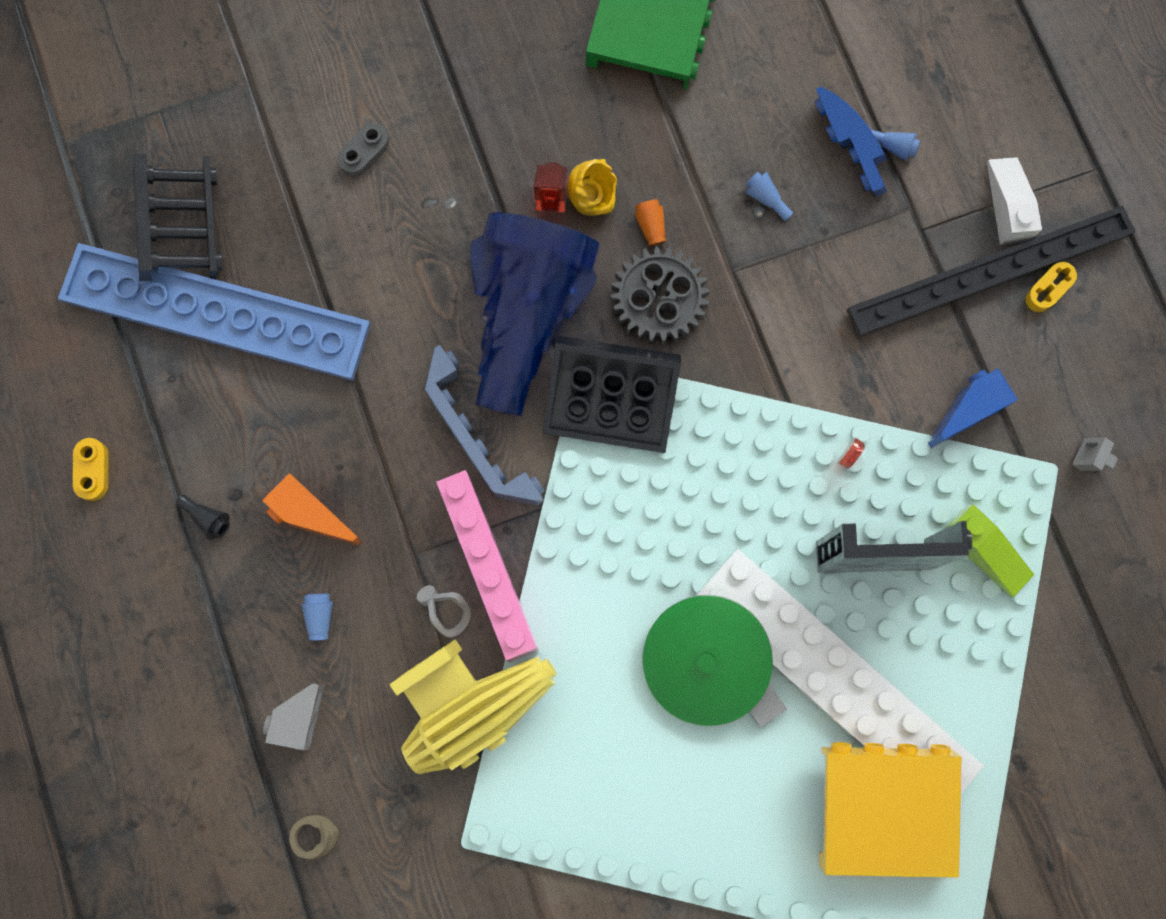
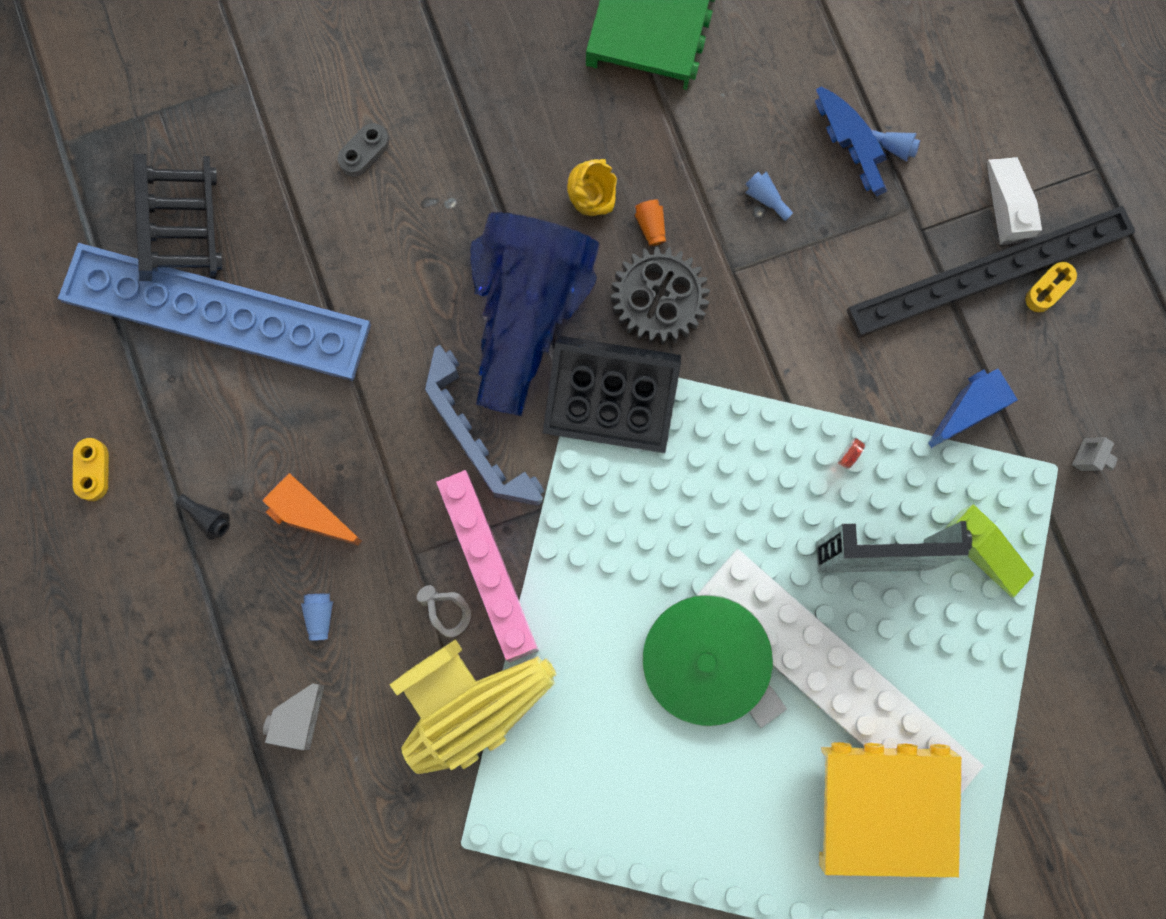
dark tan piece [289,815,339,860] -> none
clear red slope [534,162,568,212] -> none

